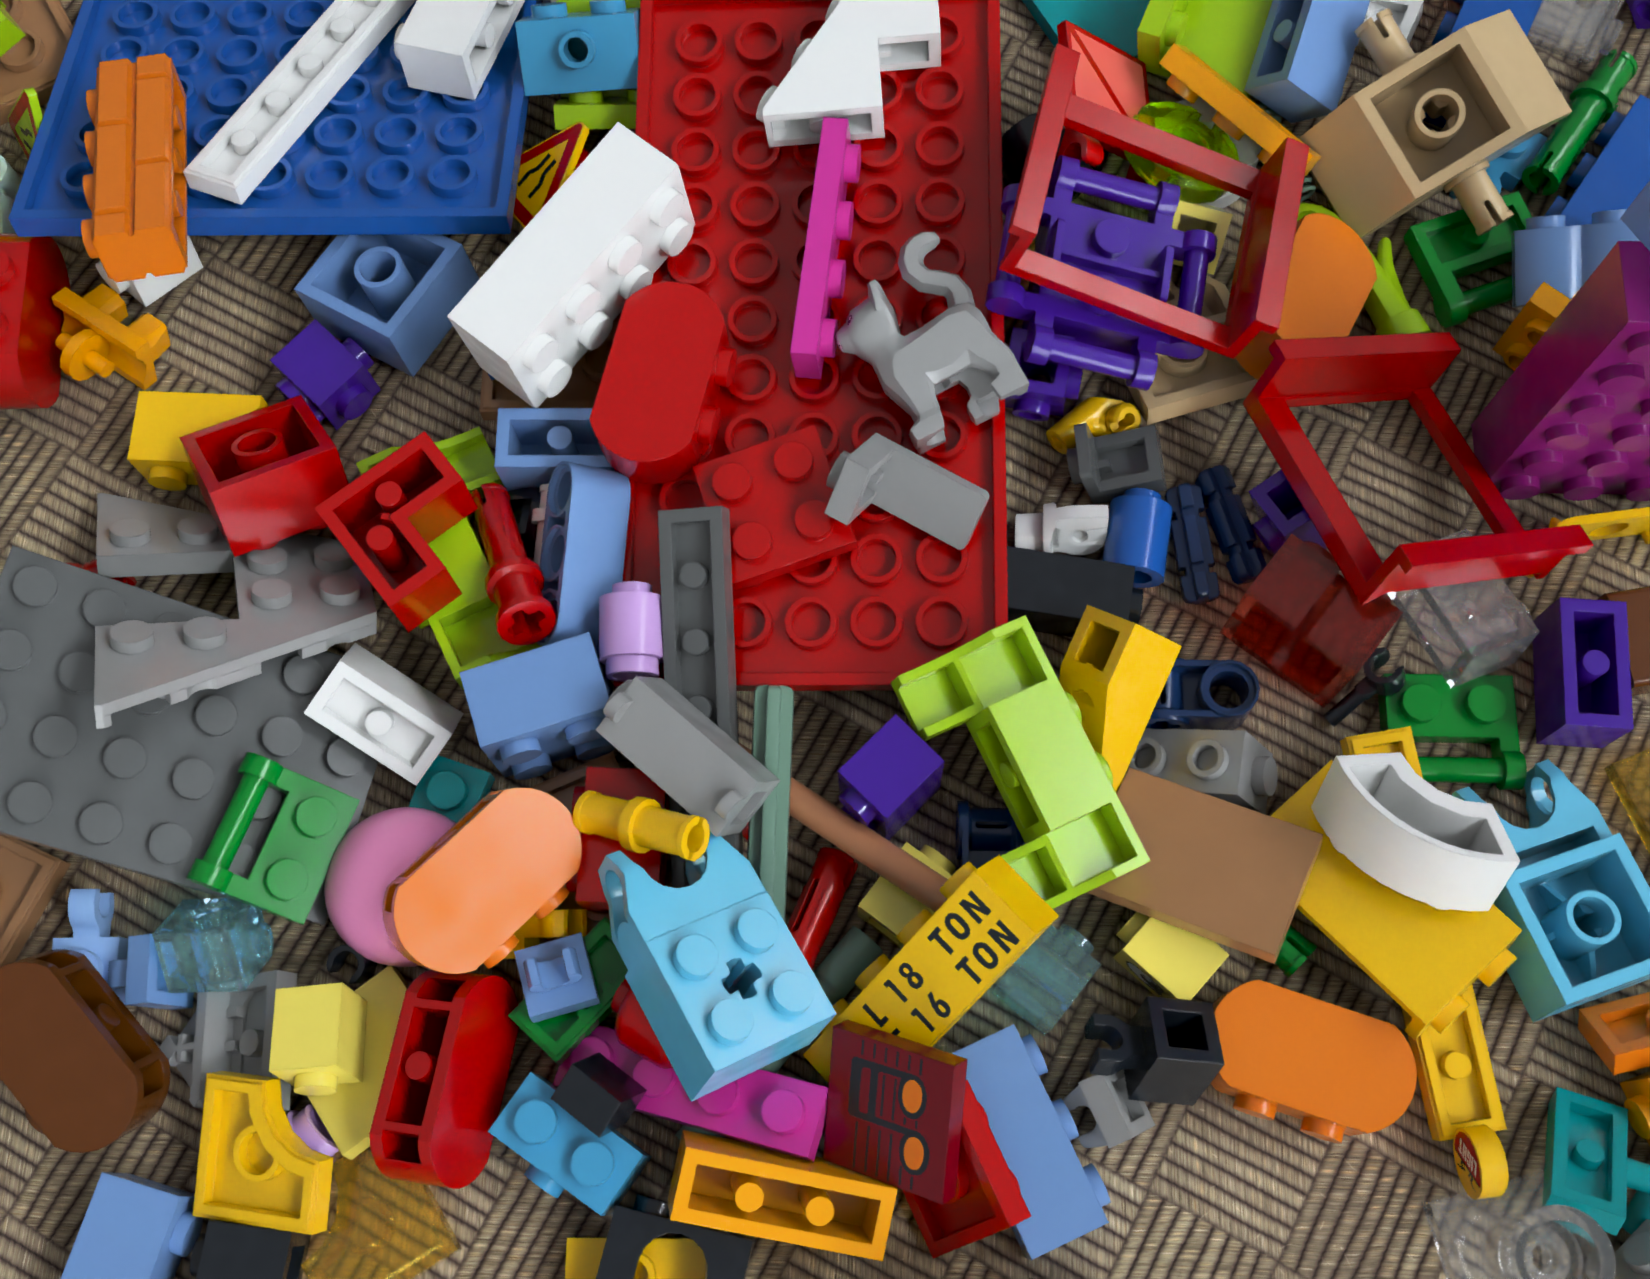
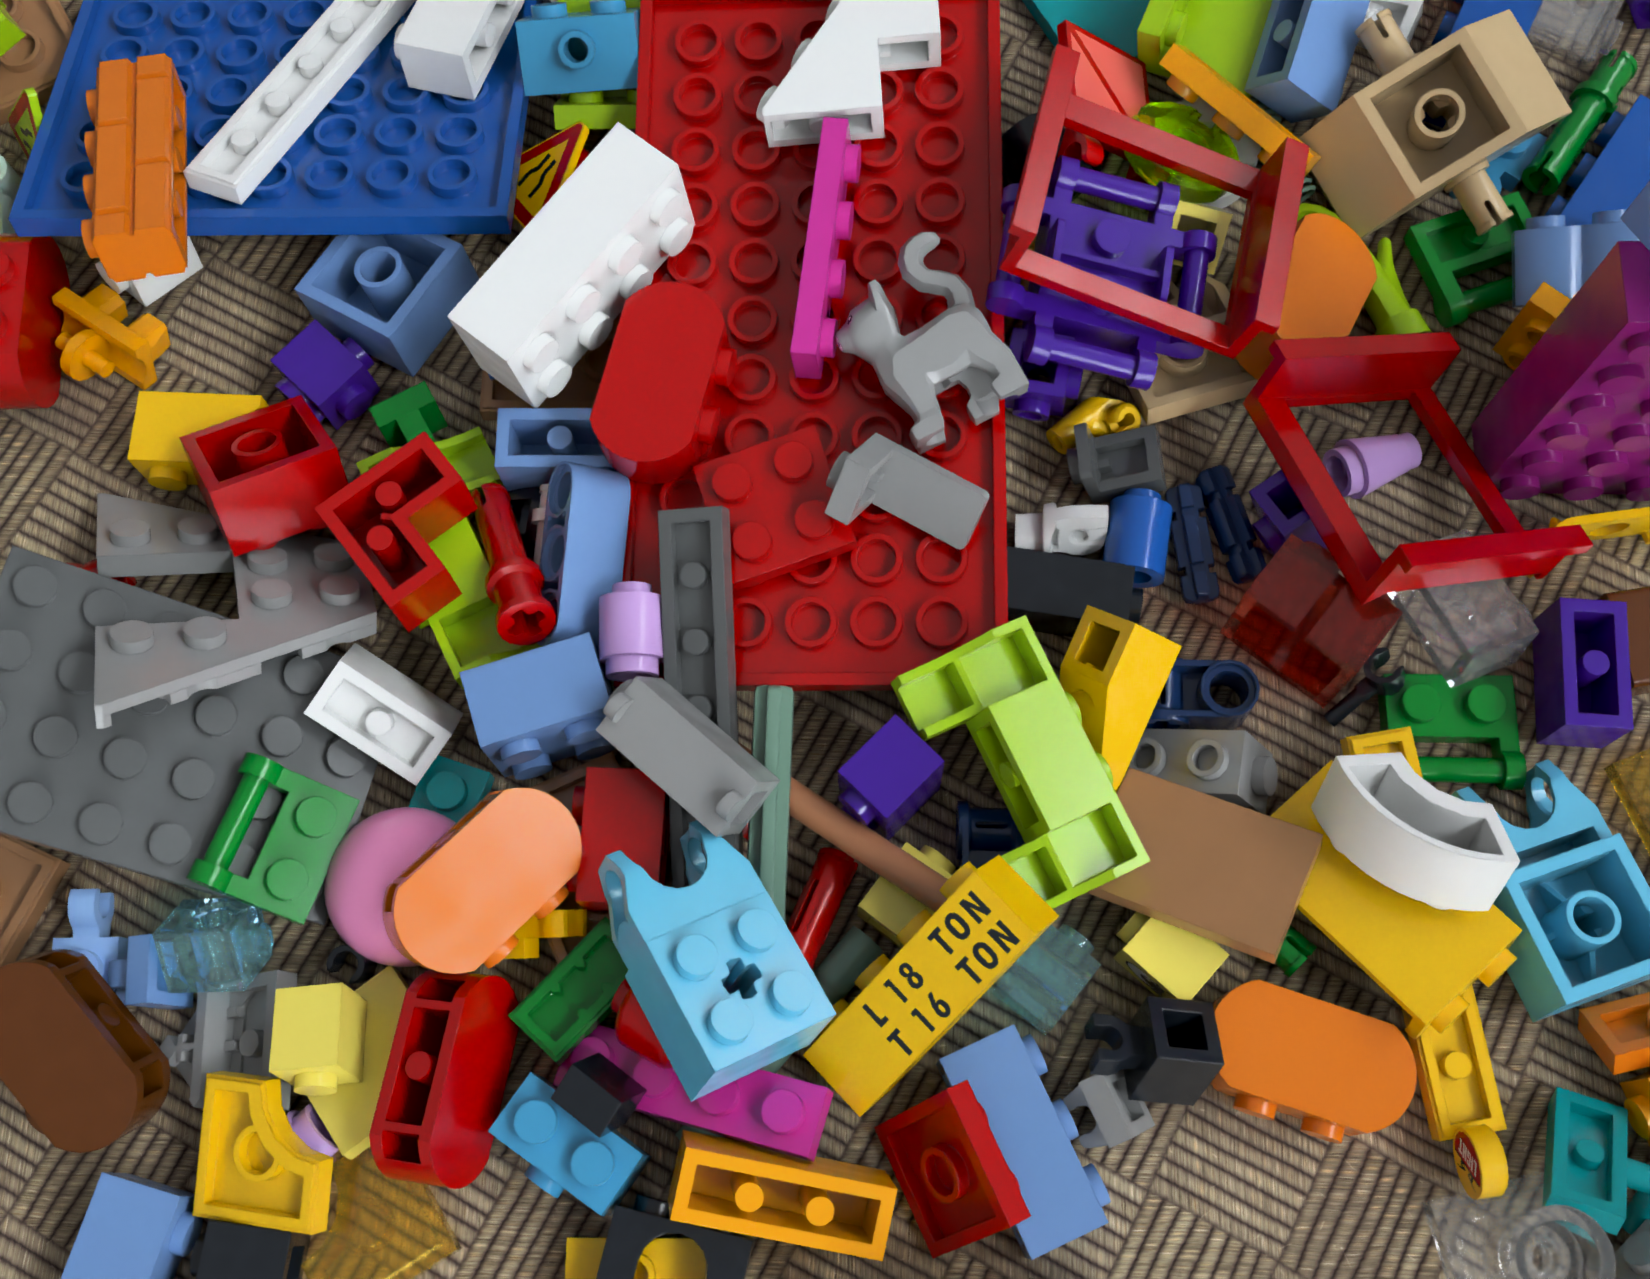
medium blue tile [514,932,601,1023] -> none
yellow pin [573,790,710,861] -> none
dark red tile [823,1020,968,1205] -> none
none -> green tile [368,381,448,447]
none -> lavender cone [1322,432,1422,499]

